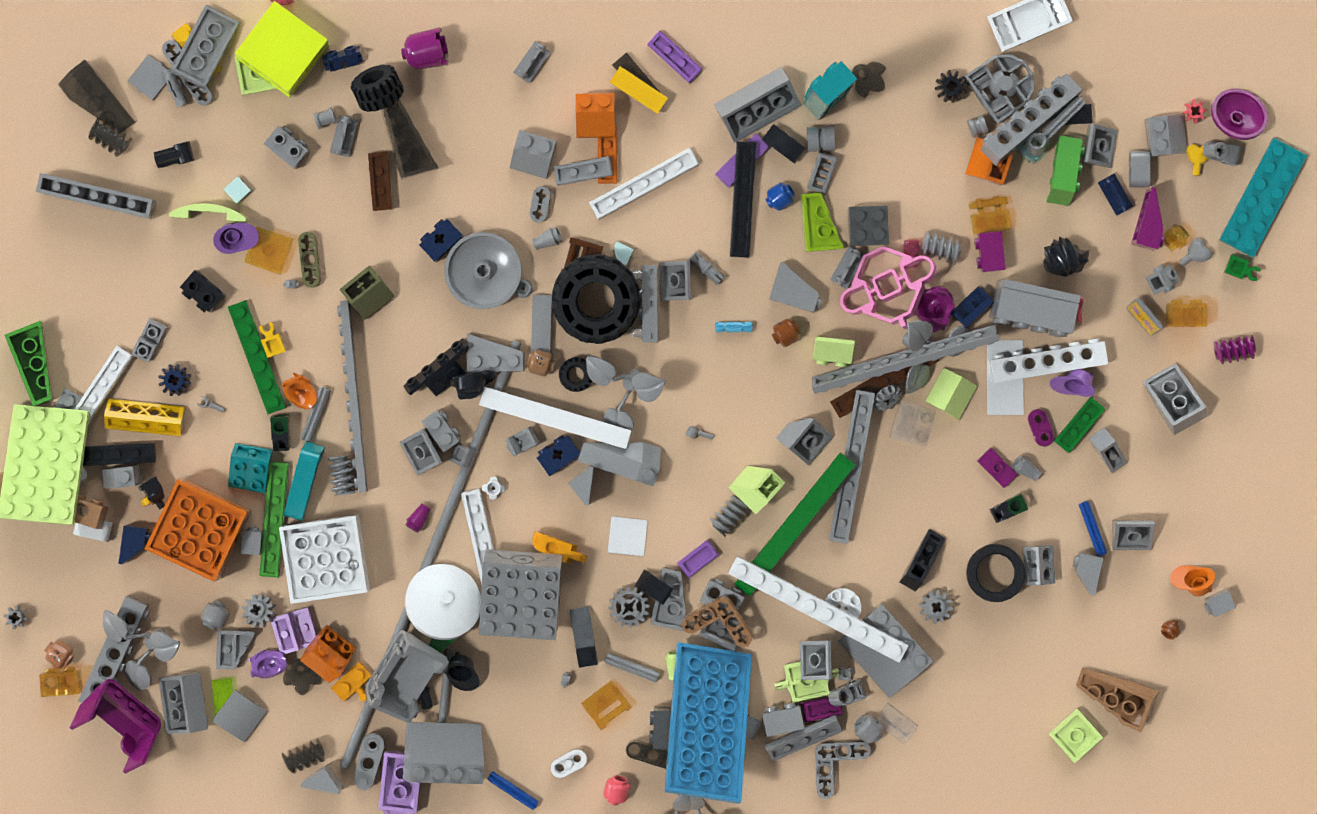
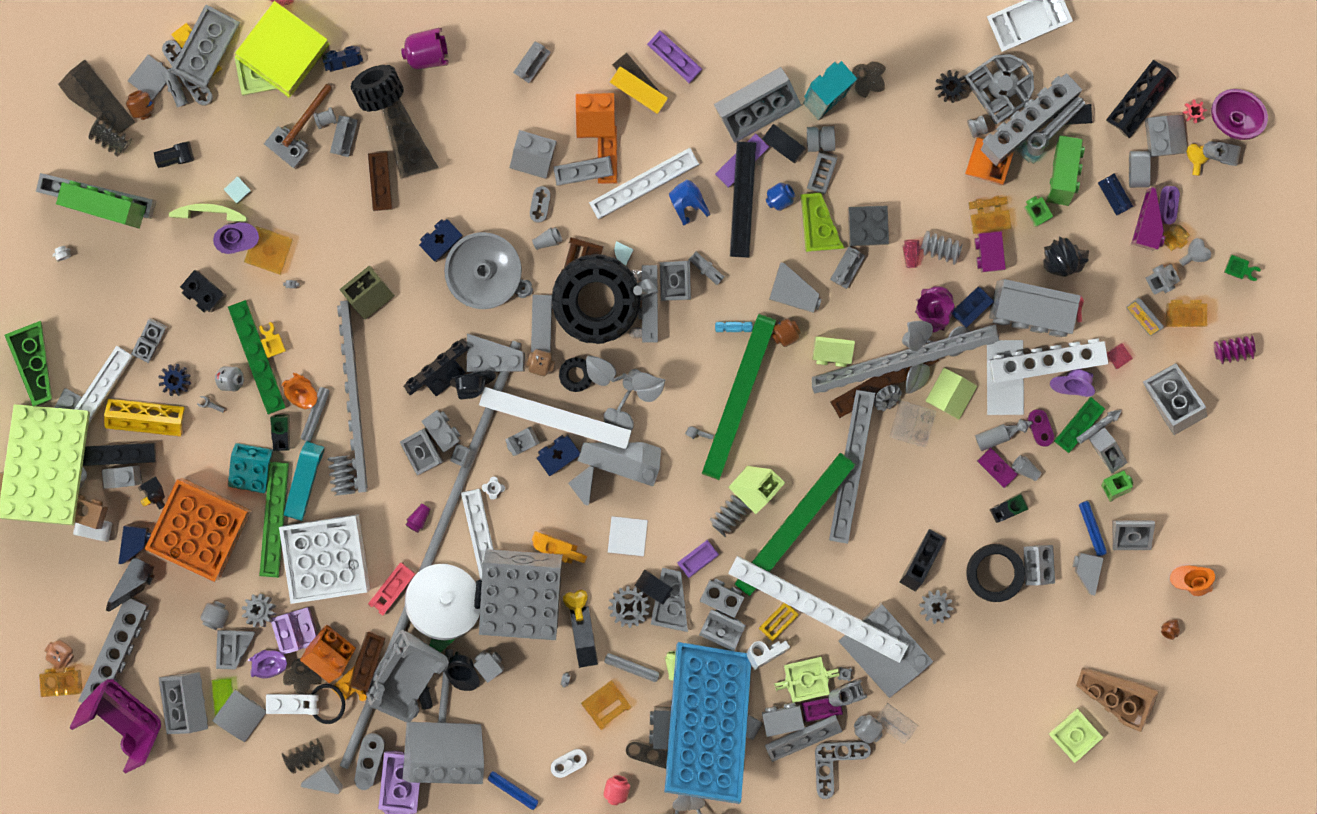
light grey gear [3,605,29,629] -> none
light grey plant [103,610,180,690] -> none
light grey brick [240,527,263,555] -> none
olive beam [298,232,321,288] -> none
medium nougat beam [682,596,753,647] -> none
light grey slope [776,418,833,465] -> none
light grey slope [800,640,832,680] -> none
white plate [825,588,862,618] -> none
bright pink piece [840,246,937,329] -> none
light grey slope [1082,124,1118,168] -> none
light grey brick [1204,589,1236,617] -> none
teal plate [1219,138,1307,258] -> none
none -> white plate [53,246,71,262]
none -> bright green wedge [56,180,146,229]
none -> slope [106,557,155,612]
none -> dark orange head [126,90,155,120]
none -> light grey head [215,366,244,392]
none -> white plate [266,694,319,715]
none -> dark orange bar [282,84,332,147]
none -> black tyre [311,684,346,724]
none -> reddish brown plate [348,632,385,693]
none -> coral plate [368,562,416,616]
none -> black piece [474,580,482,609]
none -> light grey brick [474,650,505,683]
none -> yellow rock [563,589,588,621]
none -> light grey bar [633,279,658,300]
none -> blue helmet [669,179,711,226]
none -> green beam [702,313,776,480]
none -> white plate [747,641,790,670]
none -> yellow tile [759,602,799,642]
none -> light grey wheel [975,419,1032,451]
none -> bright green brick [1024,196,1053,227]
none -> light grey piece [1076,410,1122,444]
none -> bright green brick [1101,471,1133,502]
none -> black fence [1106,60,1176,138]
none -> clear pink tile [1107,343,1133,369]
none -> medium lavender plate [1159,186,1180,224]

